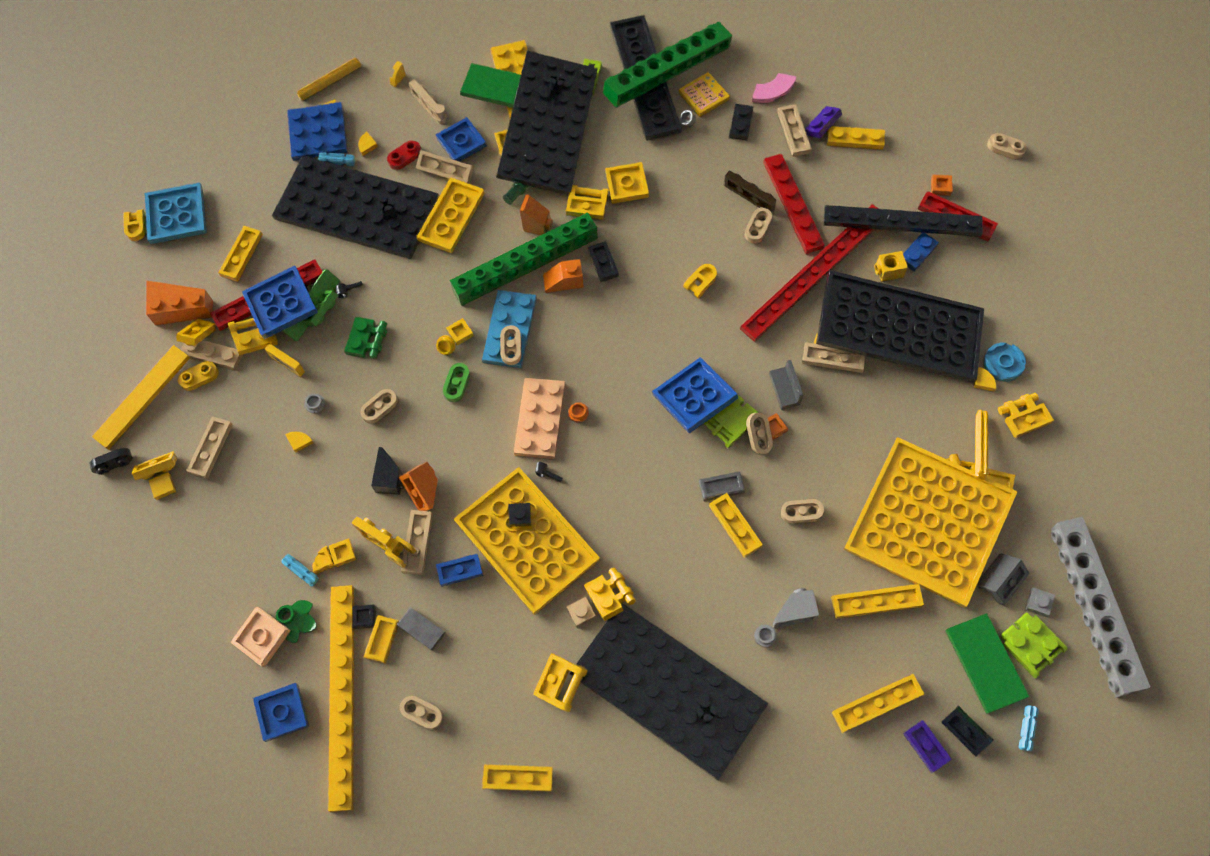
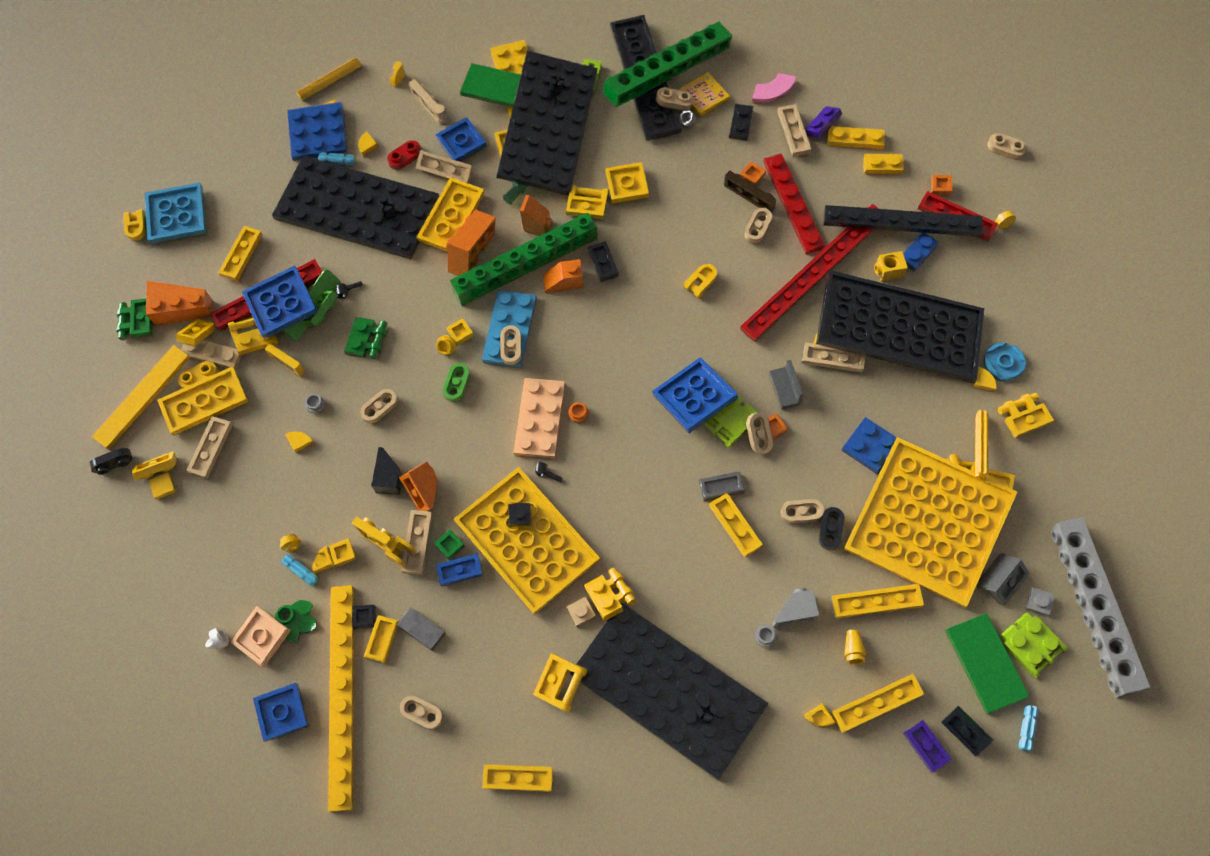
none -> green plate [116,298,153,340]
none -> yellow plate [157,366,249,436]
none -> white tile [205,627,229,650]
none -> yellow plate [280,534,301,552]
none -> green plate [434,530,465,560]
none -> orange wedge [446,210,496,276]
none -> tan plate [656,87,693,110]
none -> orange plate [740,161,766,185]
none -> yellow tile [803,703,836,727]
none -> black plate [819,507,845,550]
none -> blue plate [841,417,897,474]
none -> yellow cone [844,630,867,665]
none -> yellow plate [863,154,904,174]
none -> yellow tile [995,211,1016,229]

